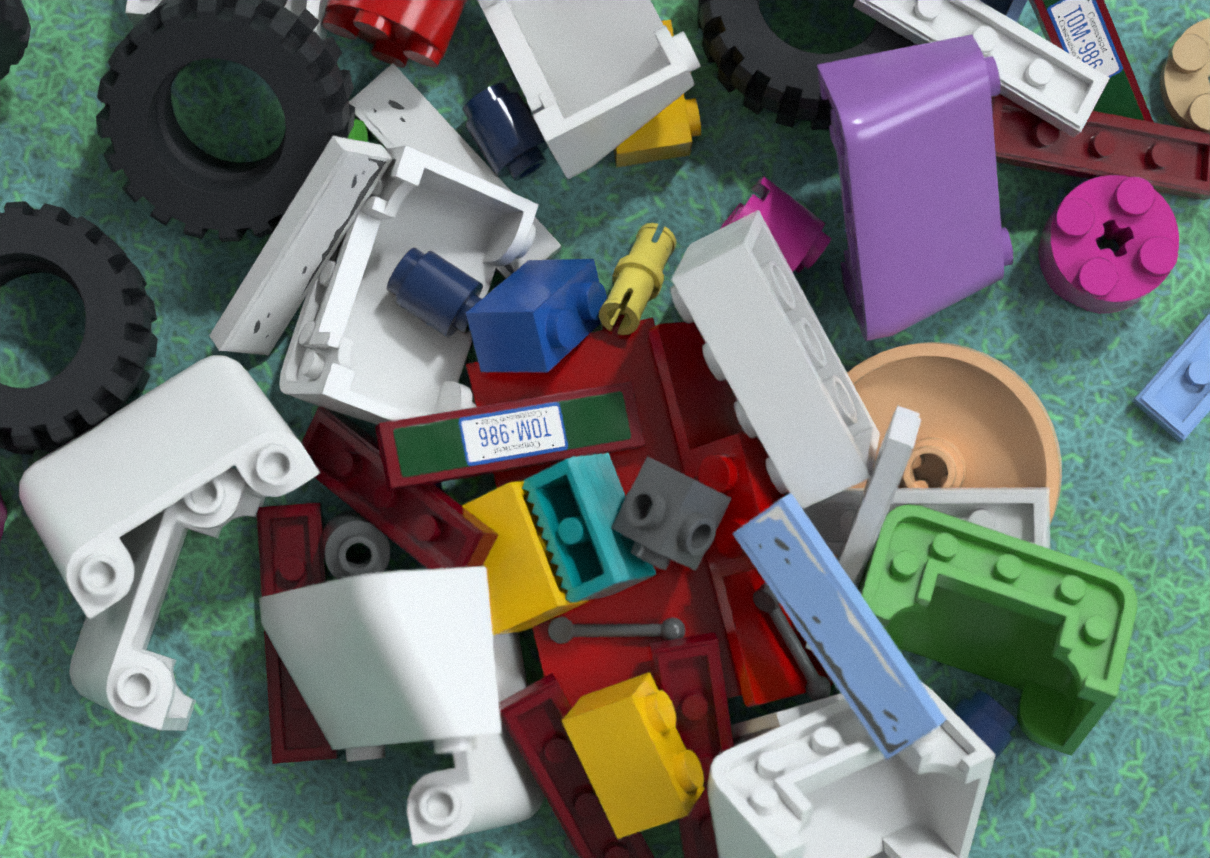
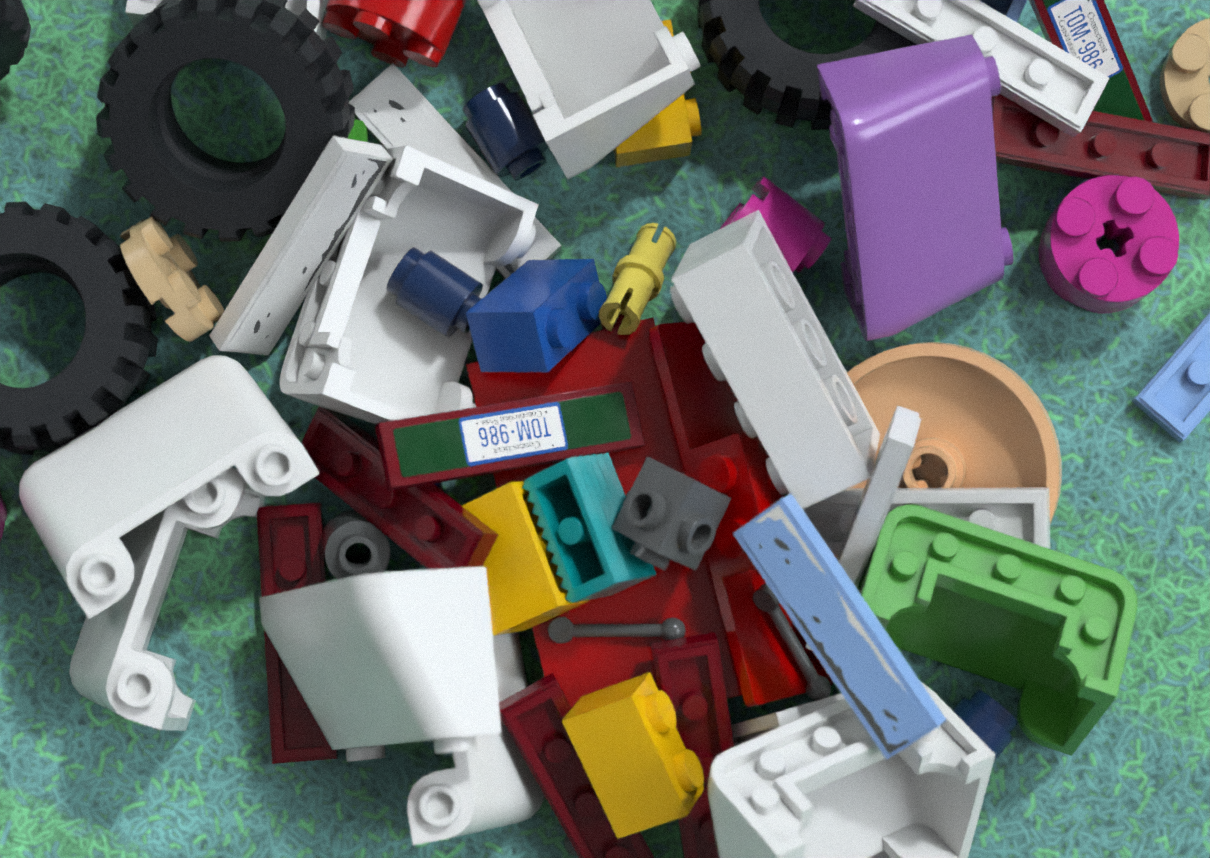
none -> tan plate [120,216,224,342]

